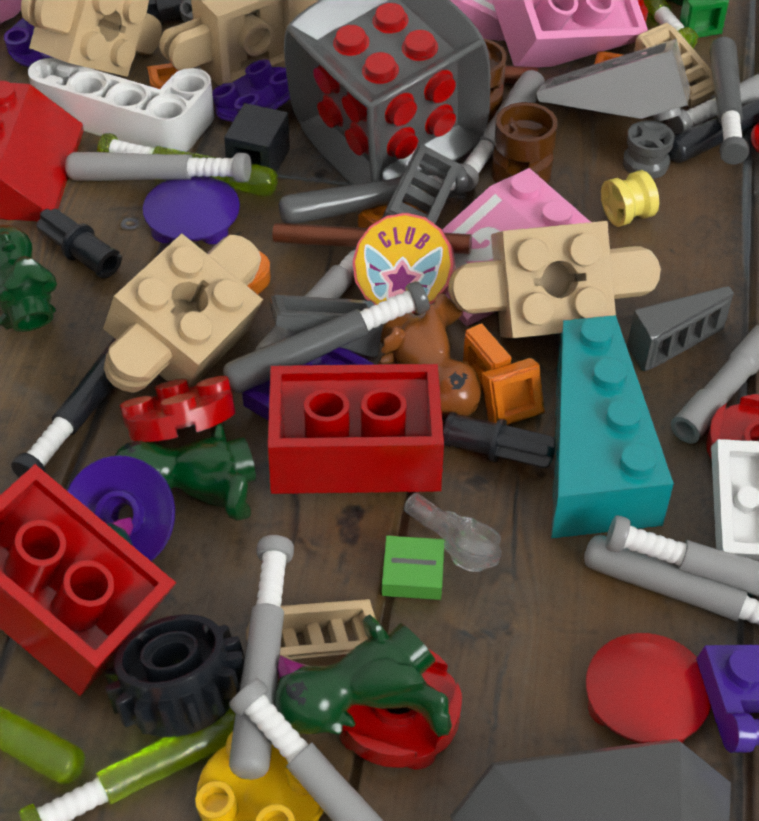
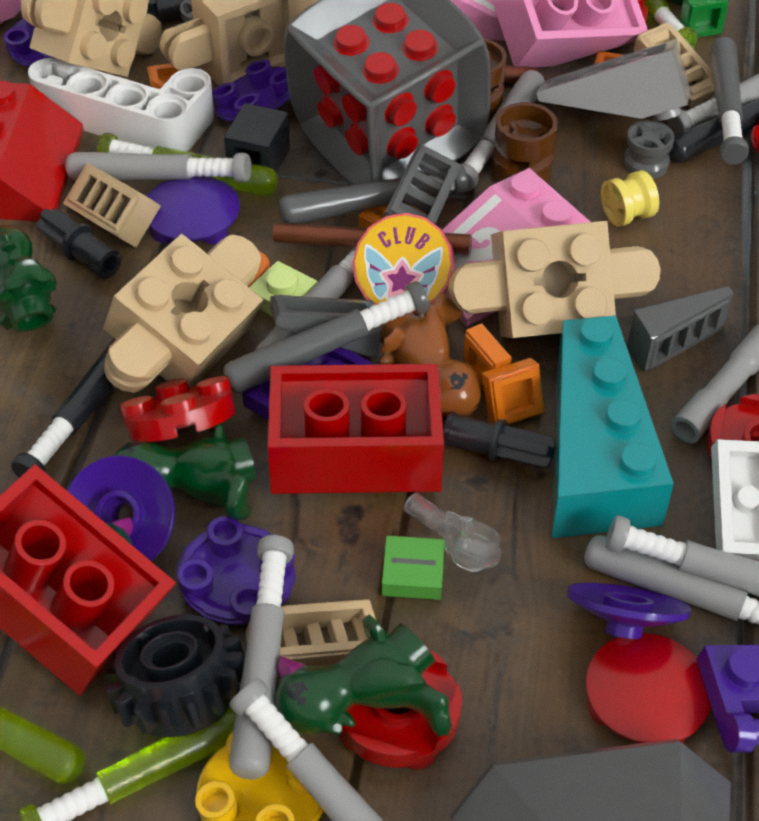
none -> tan slope [63,162,161,247]
none -> dark purple dish [177,516,296,625]
none -> yellowish green plate [249,261,318,317]
none -> dark purple dish [567,583,691,639]

